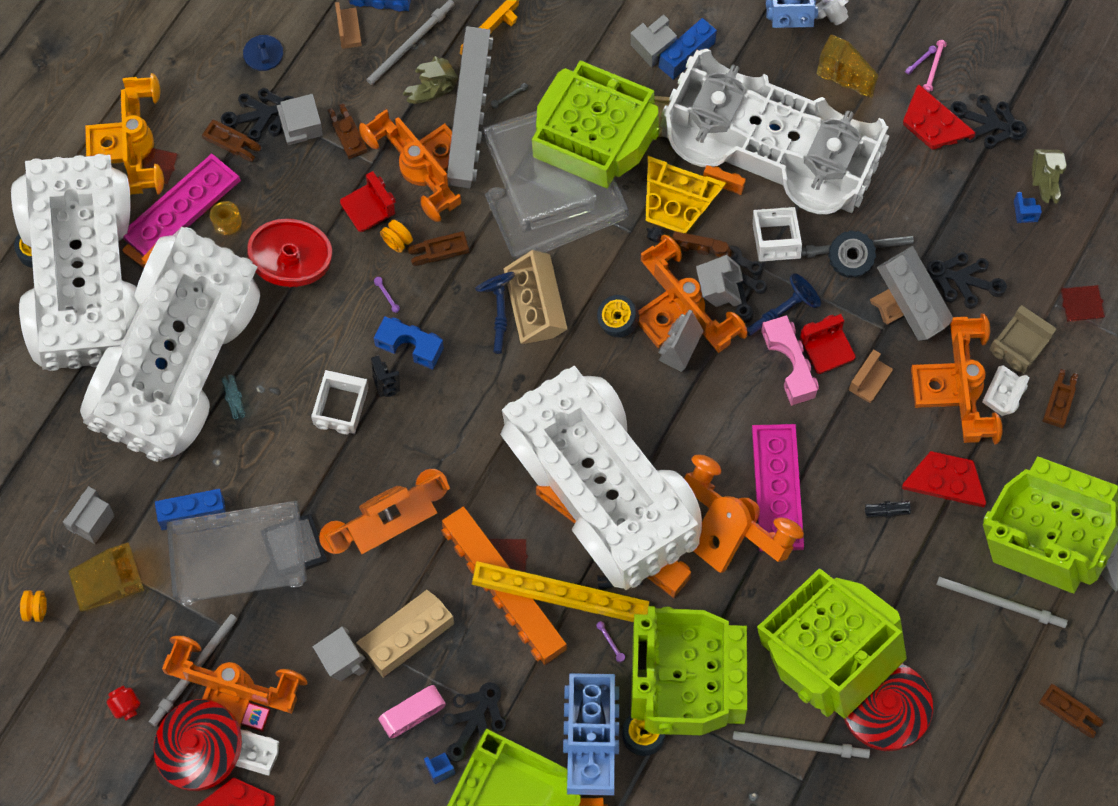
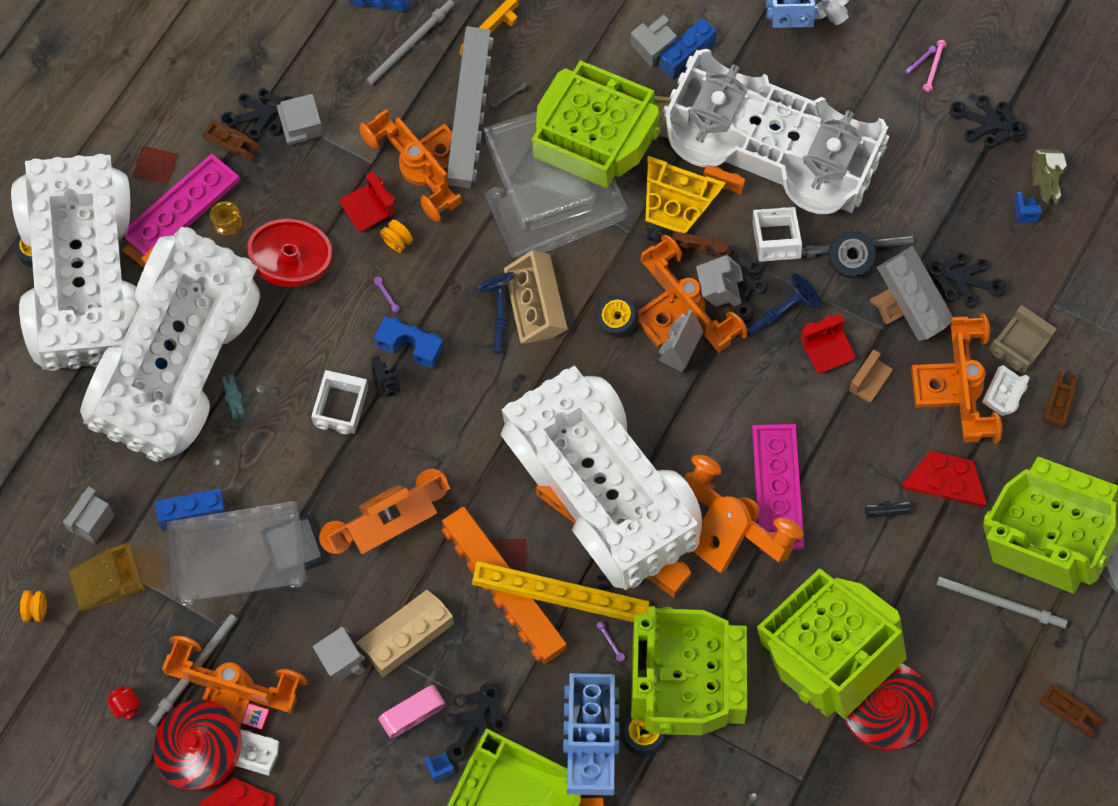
light orange piece [85,73,164,195] -> none
dark blue shield [243,35,283,71] -> none
reddish brown hinge [327,103,368,159] -> none
medium nougat panel [335,2,362,49] -> none
olive piece [403,56,459,104] -> none
reddish brown hinge [408,231,469,266] -> none
light grey bar [733,731,870,759] -> none
bright pink arch [761,315,819,406] -> none
clear yellow slope [817,34,878,97] -> none
red wing [903,85,975,150] -> none
clear red piece [1061,285,1104,322] -> none

